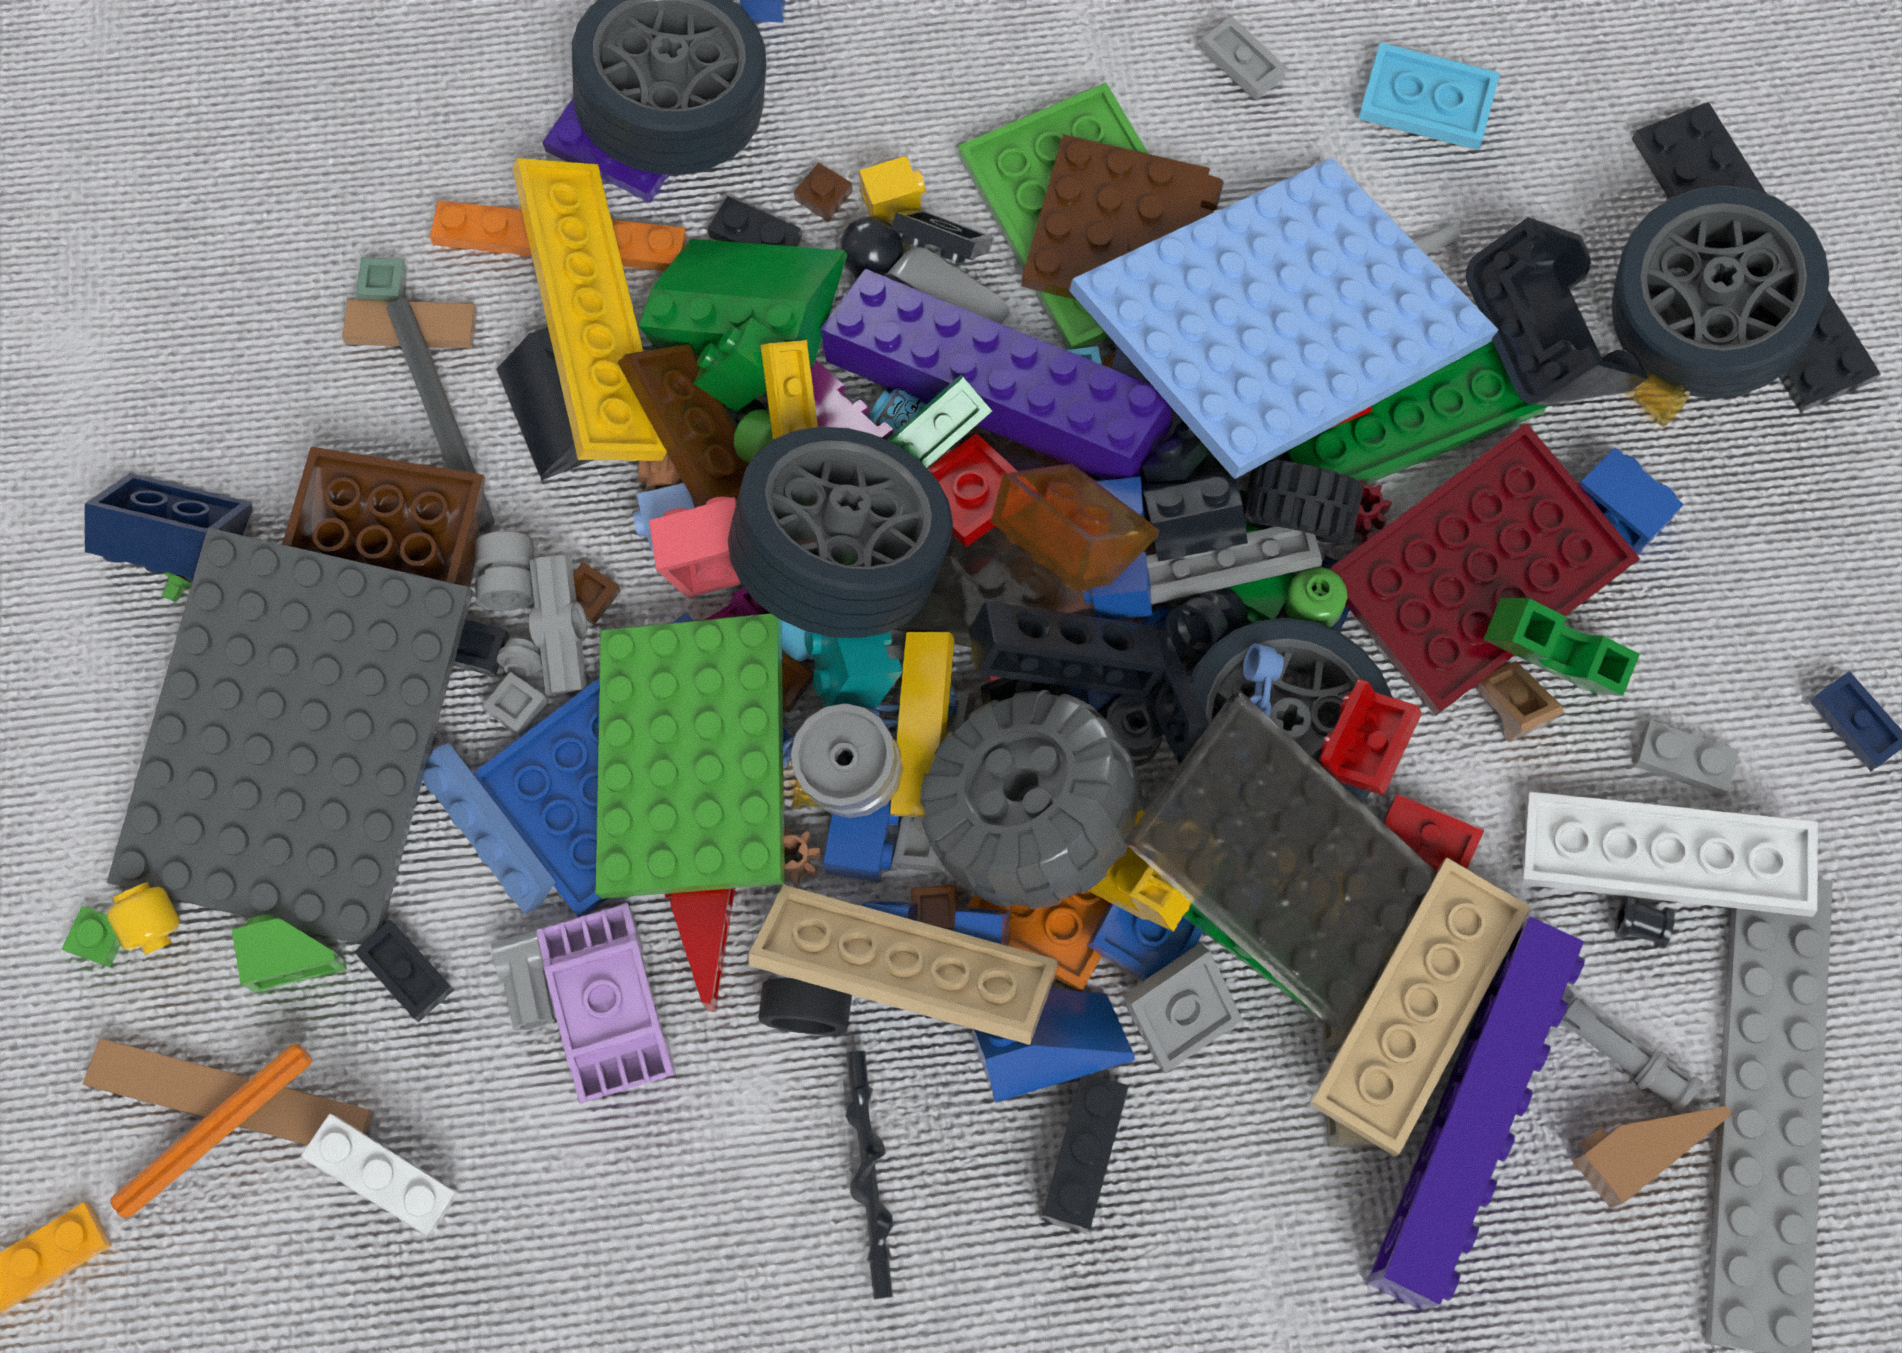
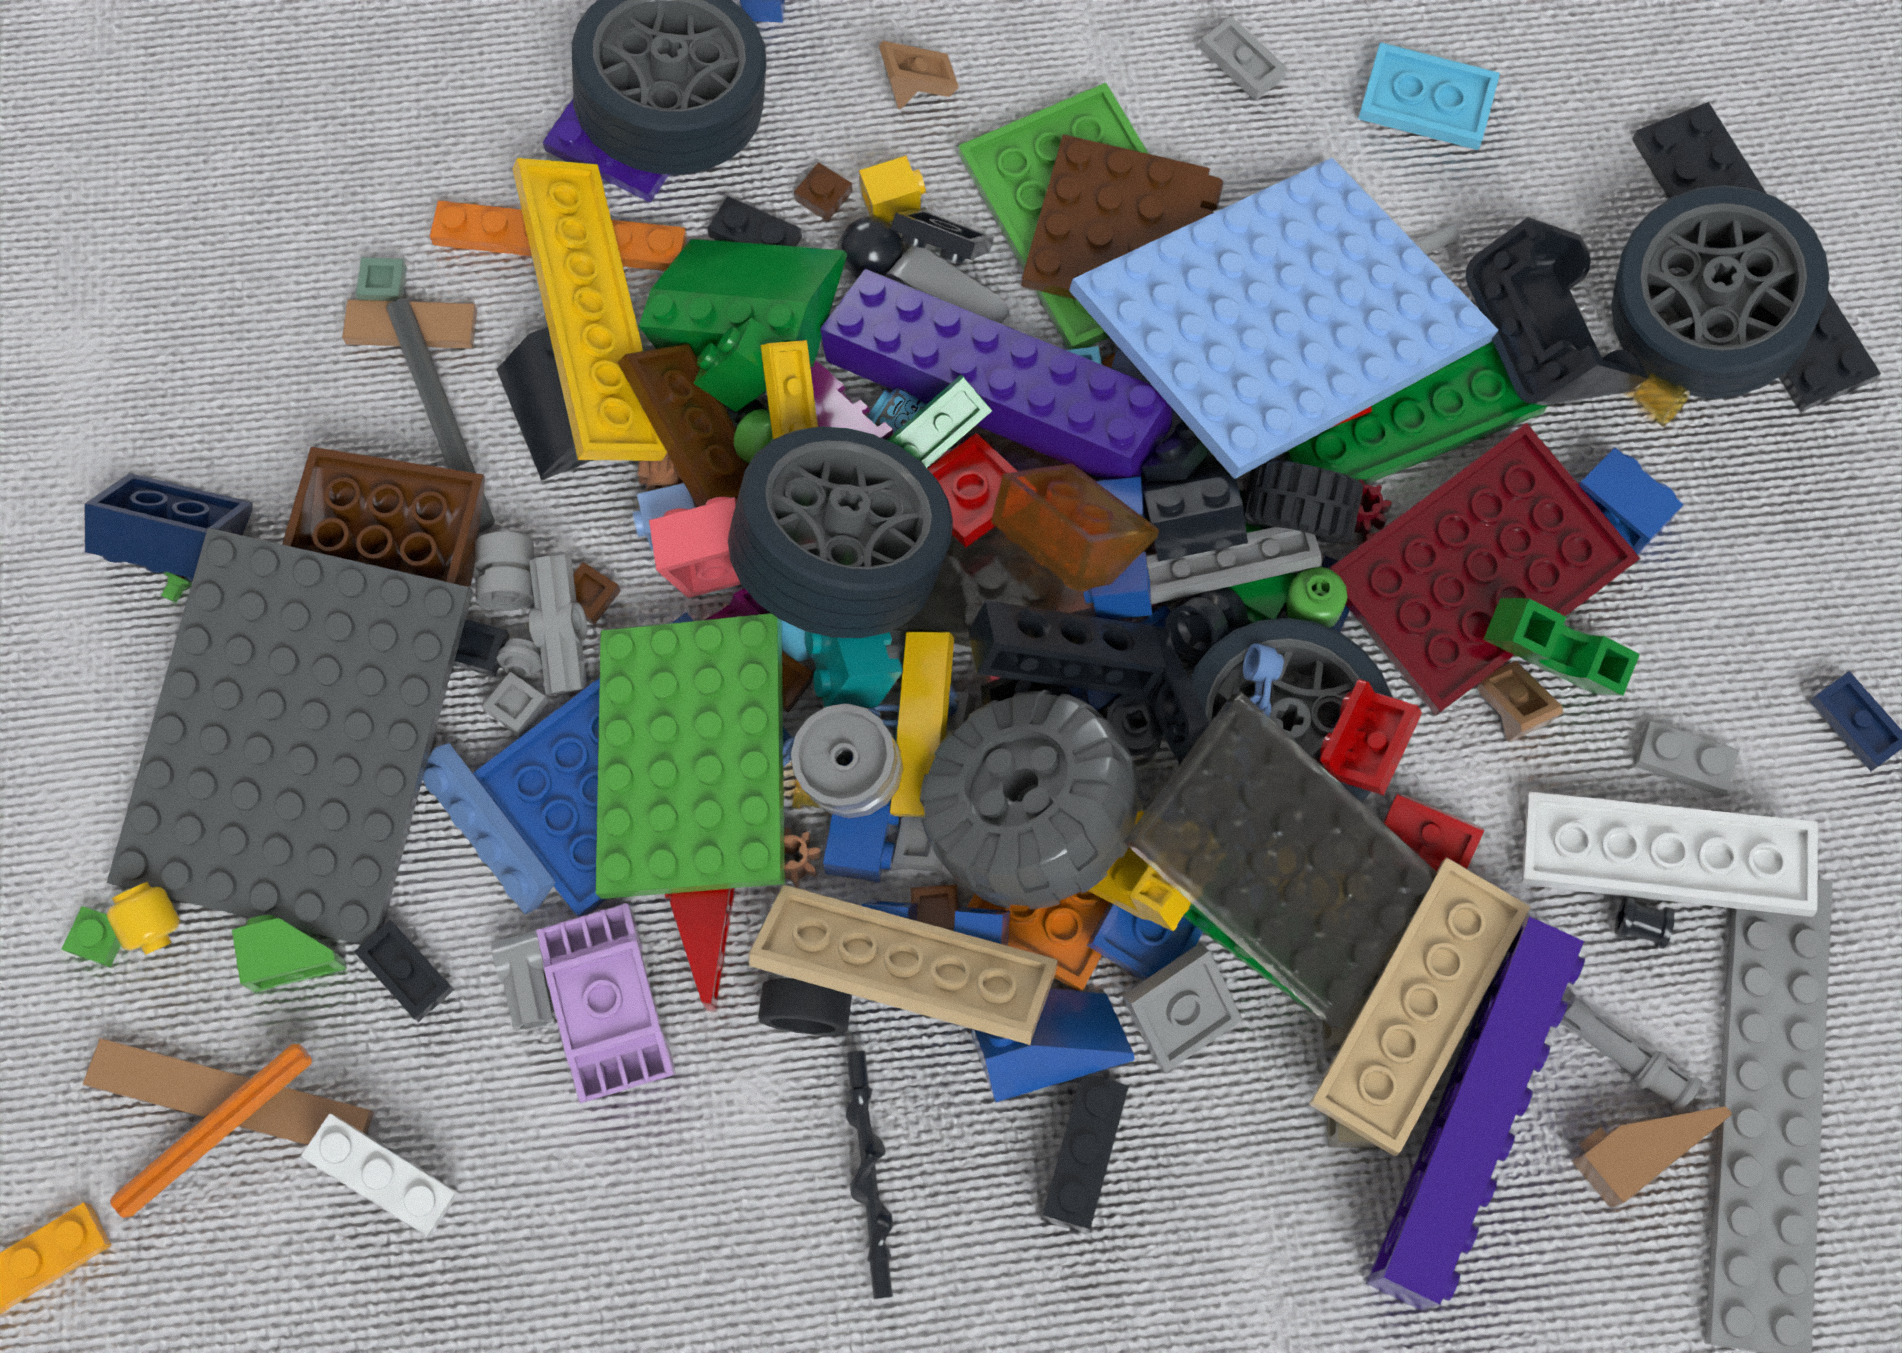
none -> medium nougat slope [879,41,959,109]

